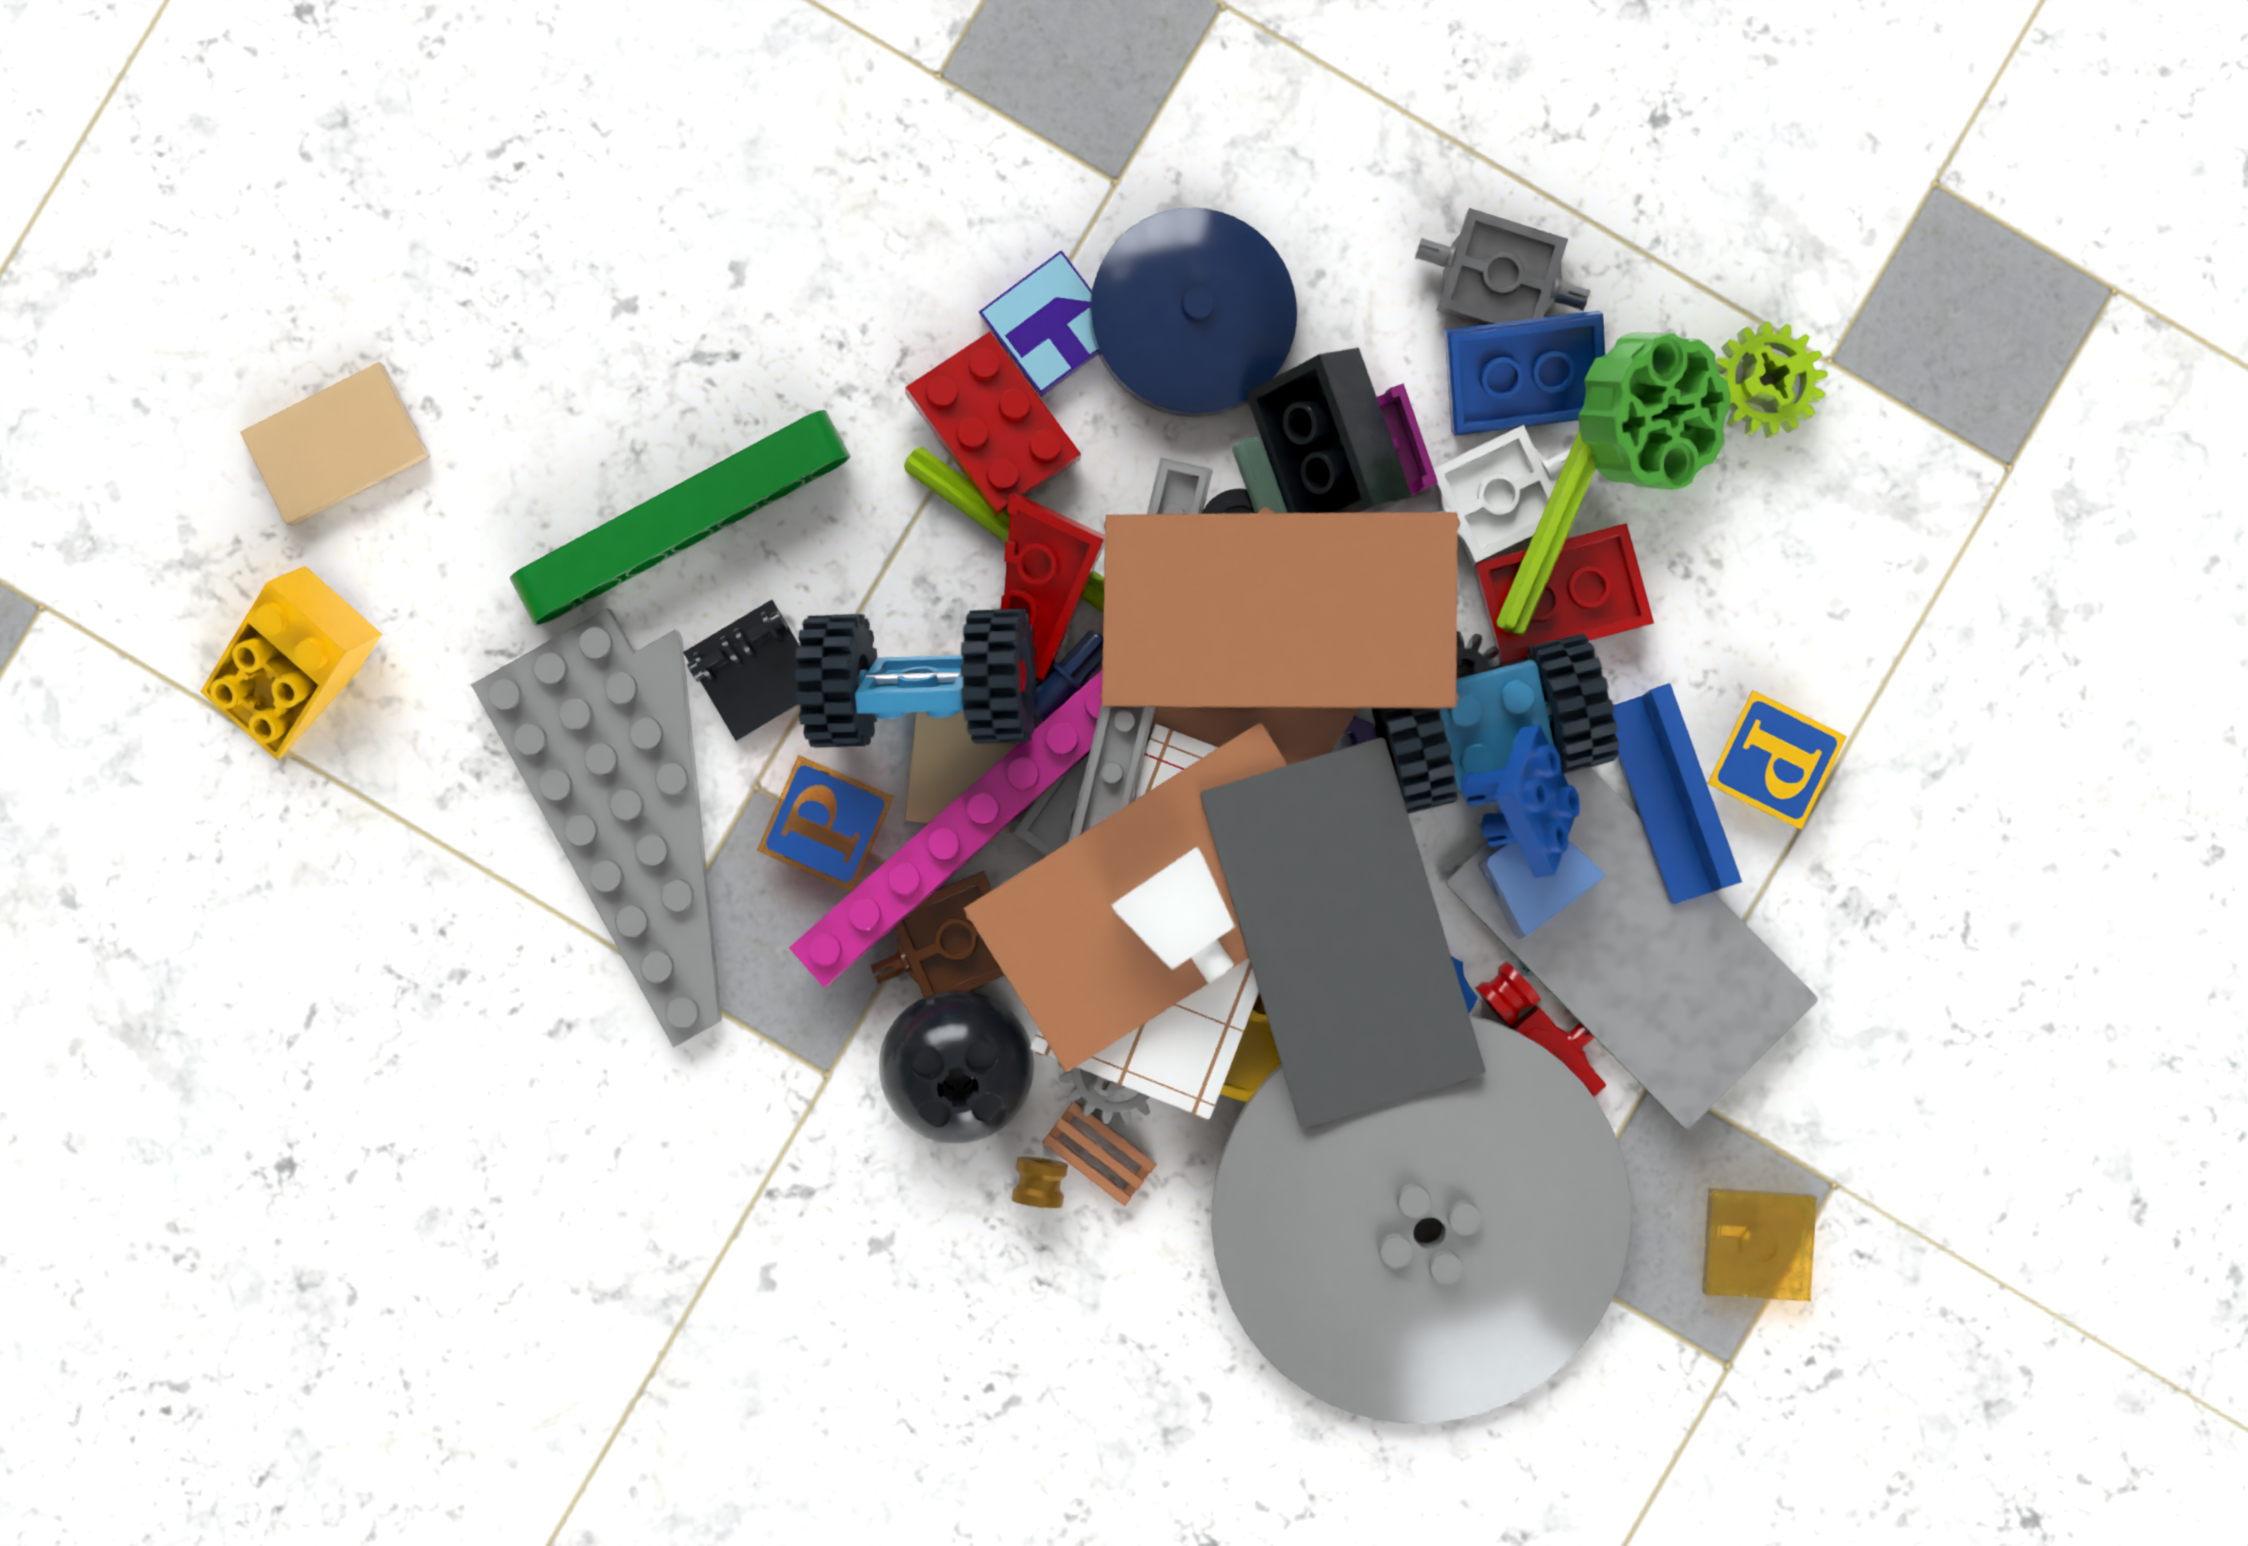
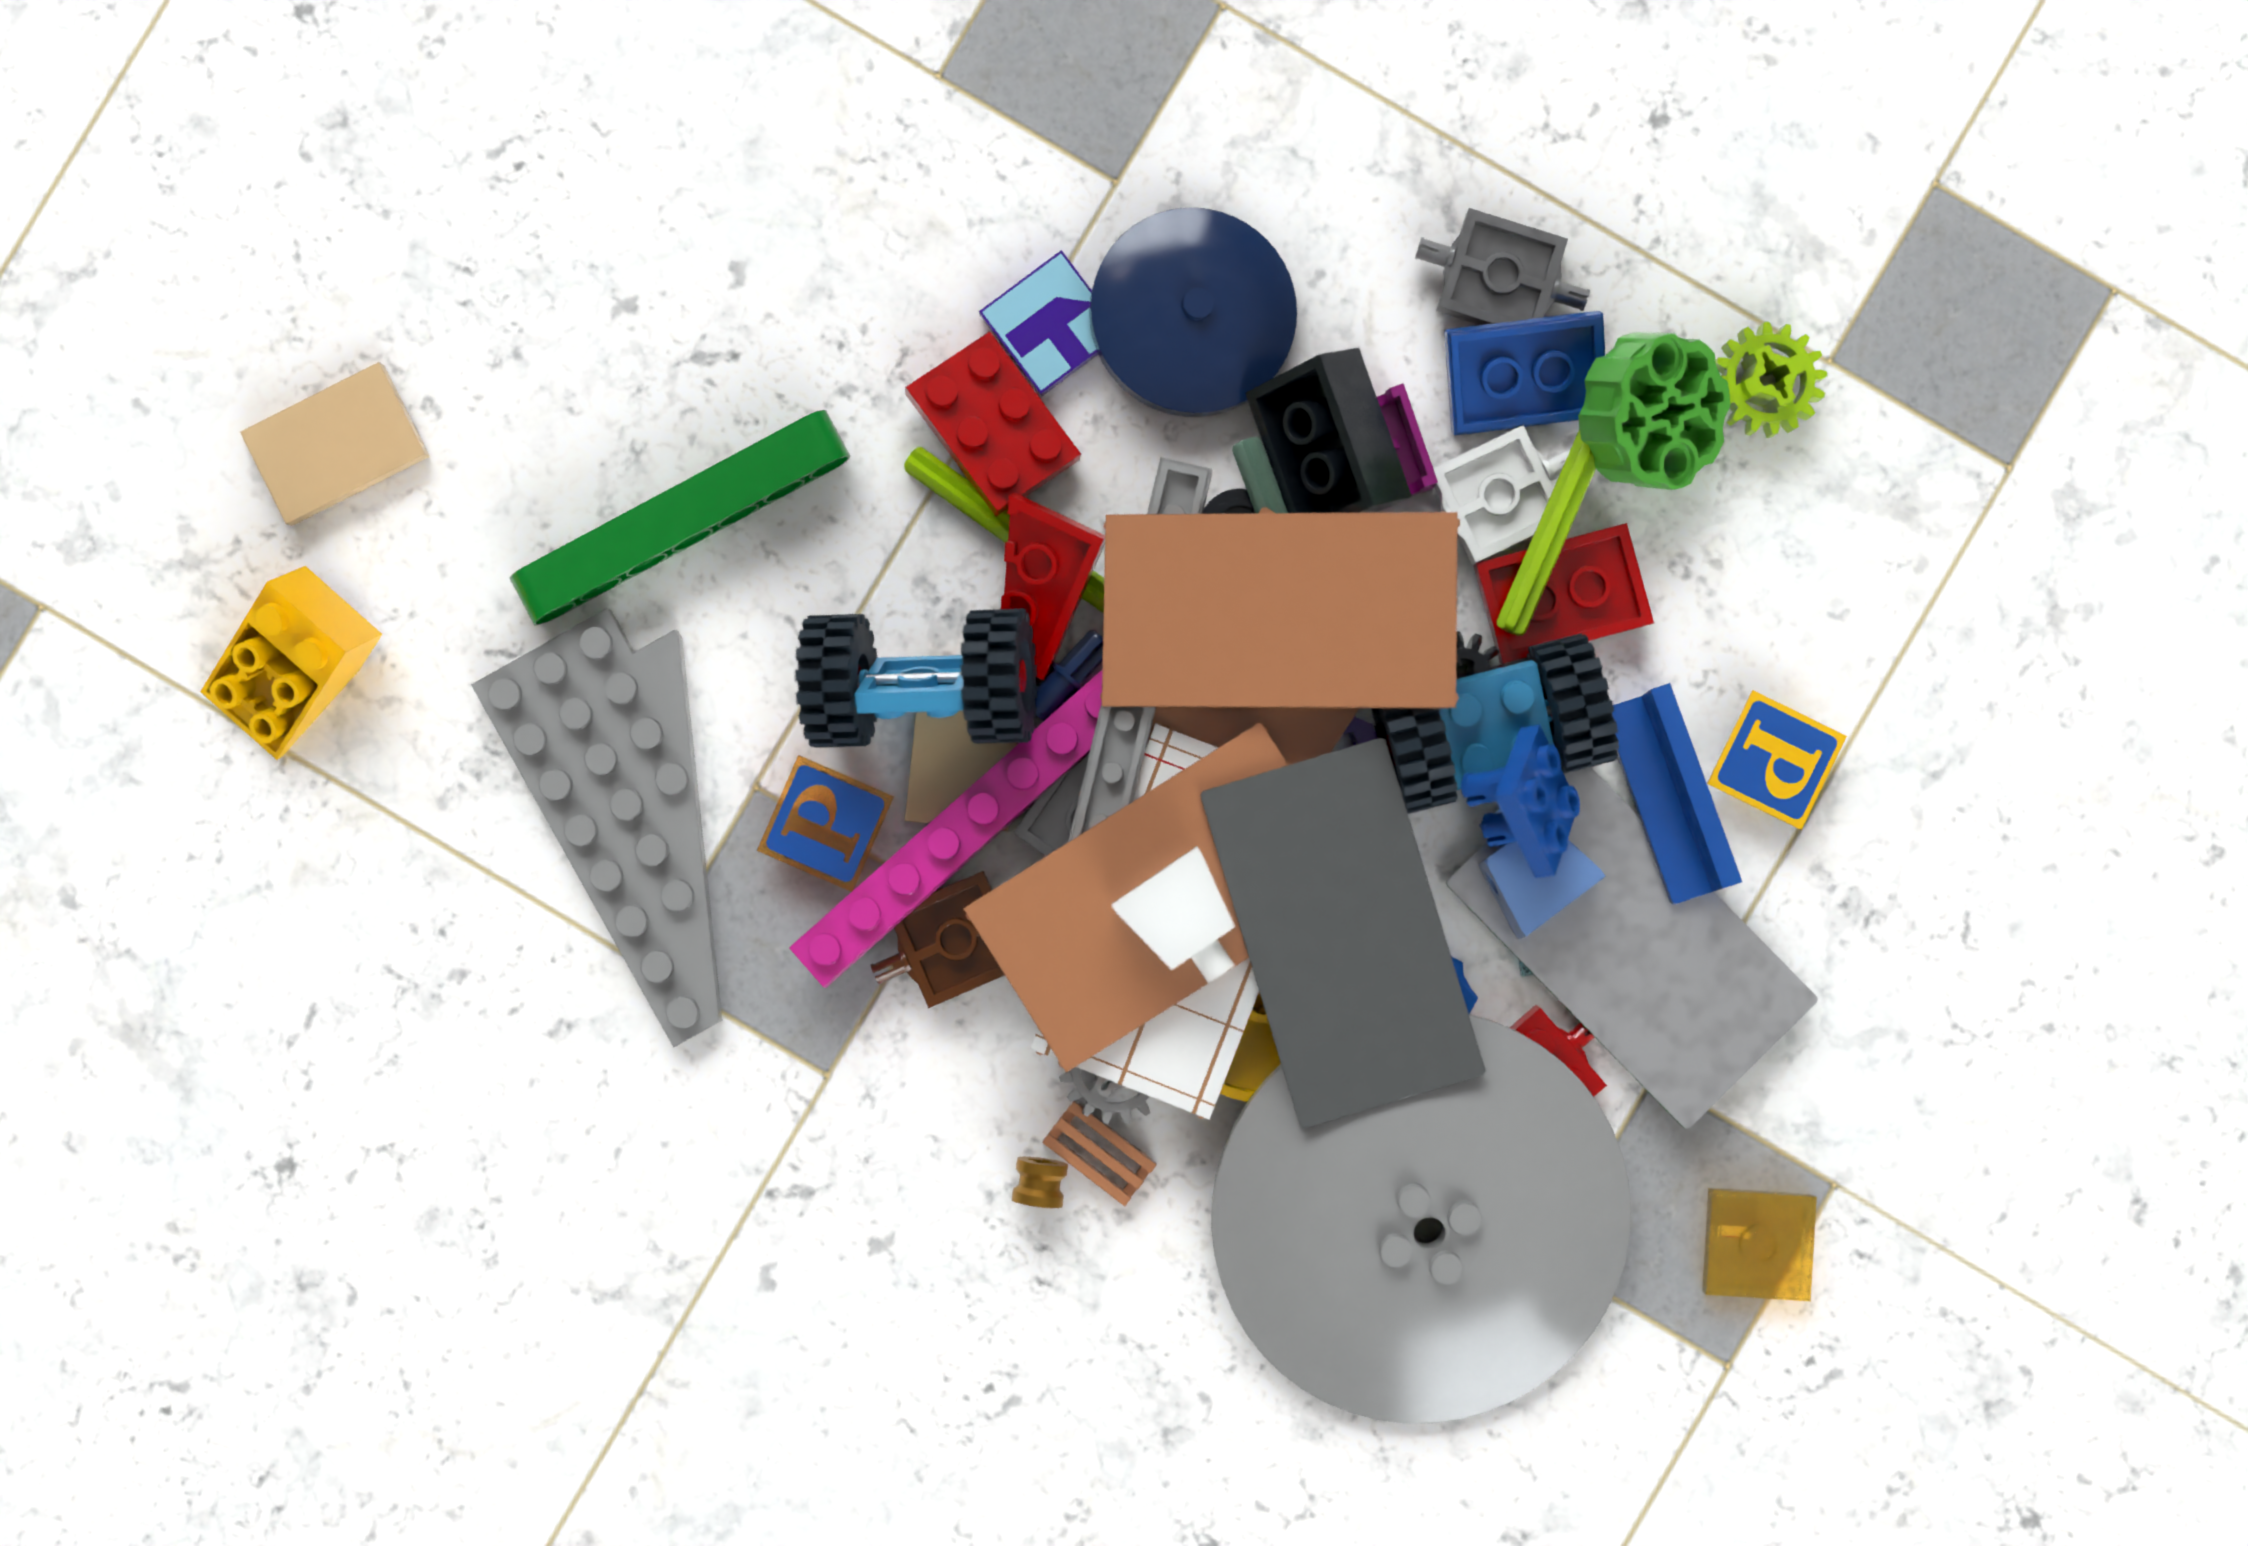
black hinge [683,599,800,741] -> none
black piece [879,990,1034,1143] -> none
red wheel [1475,961,1541,1027] -> none

